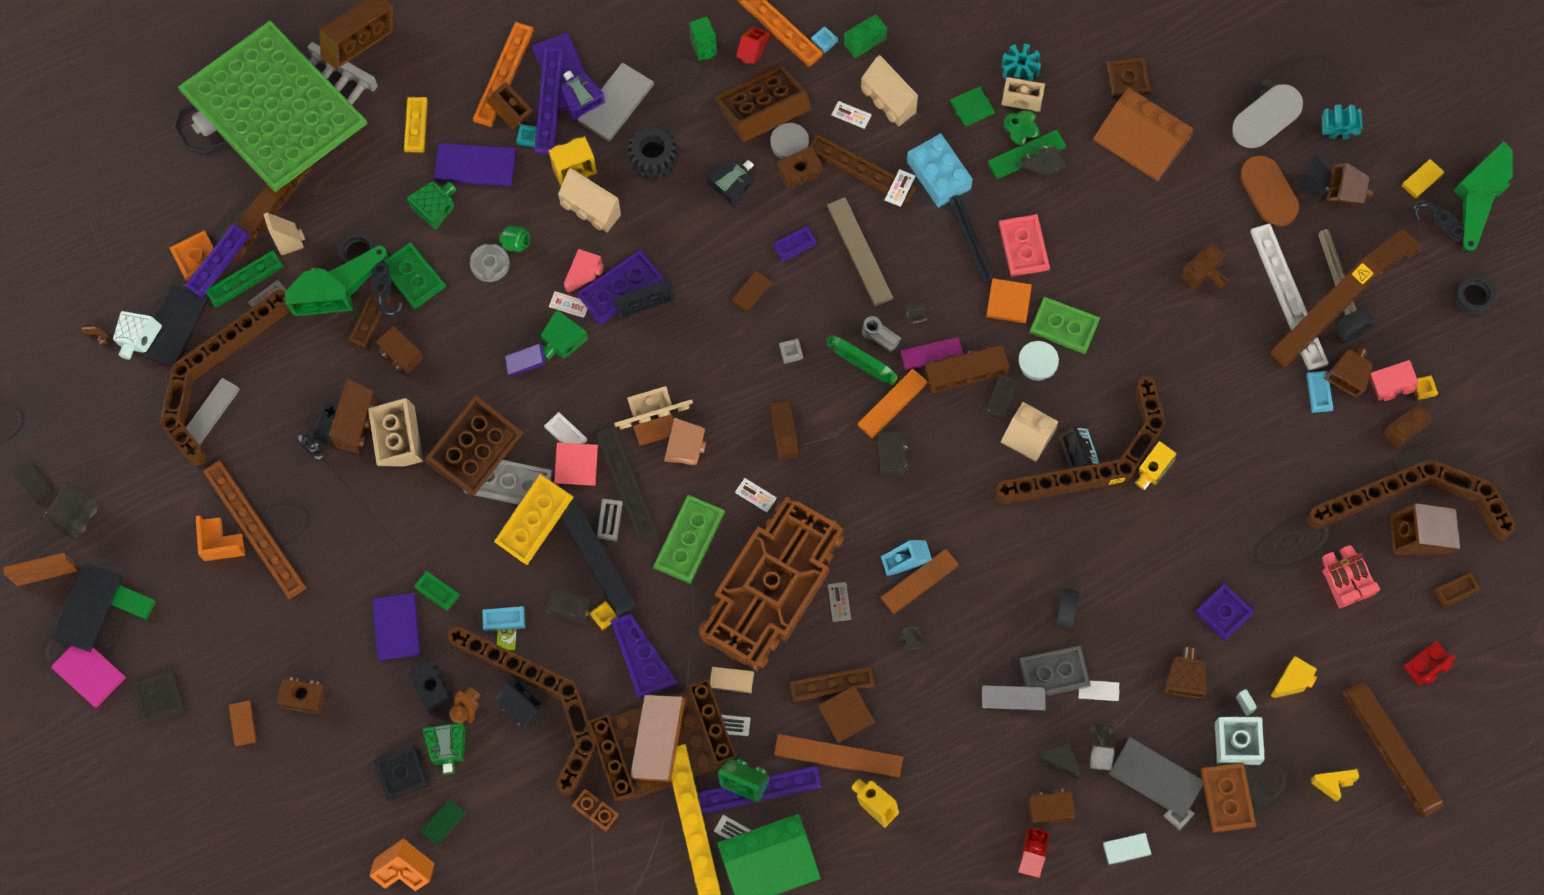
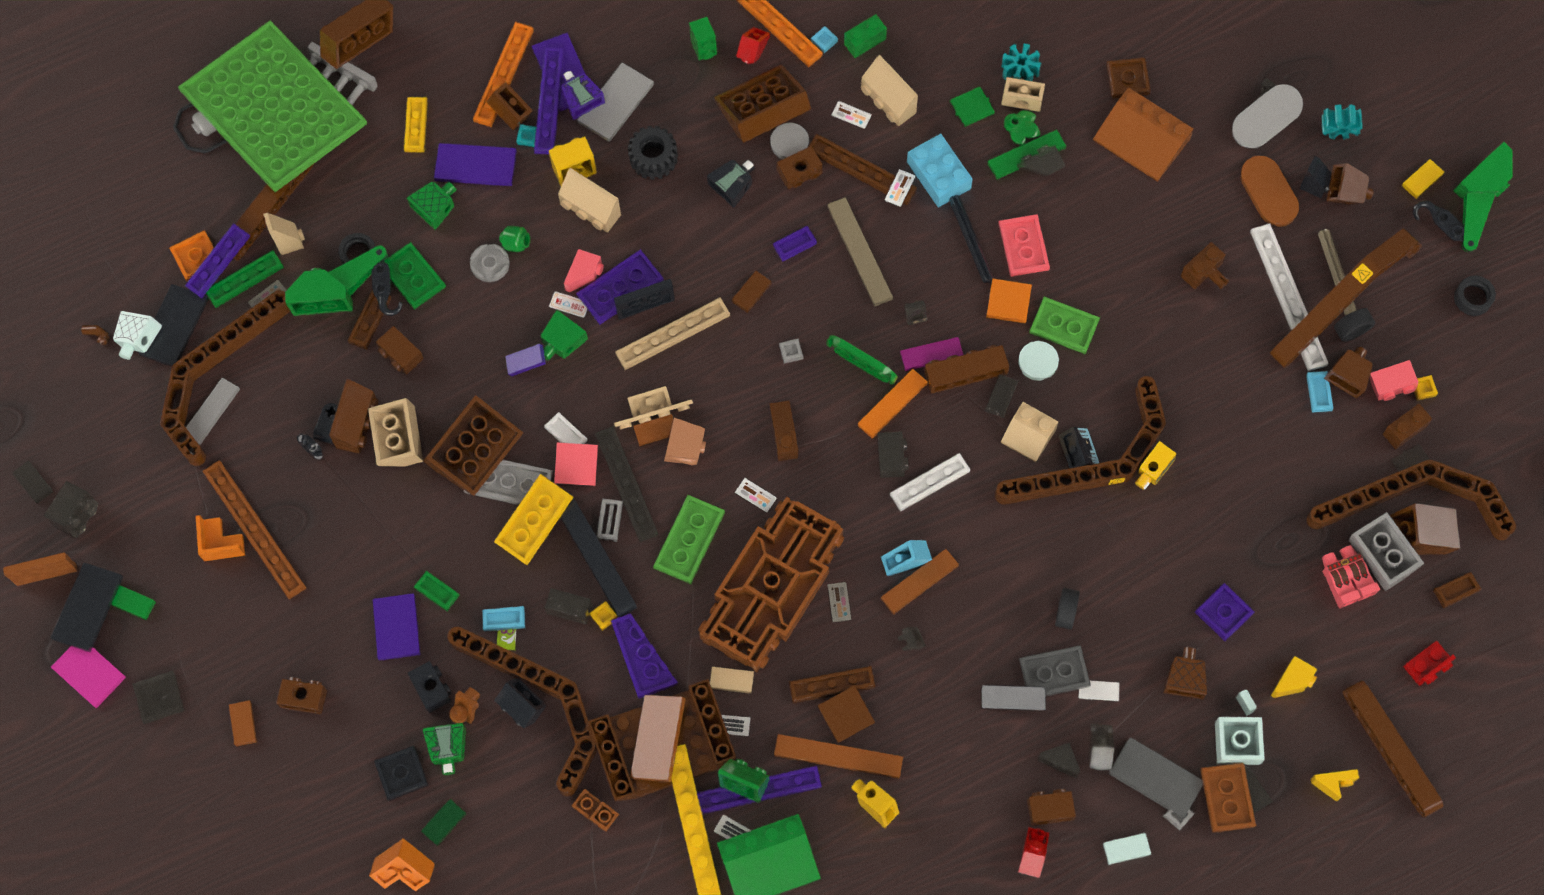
light grey piece [862,316,901,353] -> none
none -> tan tile [615,297,730,370]
none -> white tile [890,453,970,511]
none -> light grey slope [1348,512,1424,591]

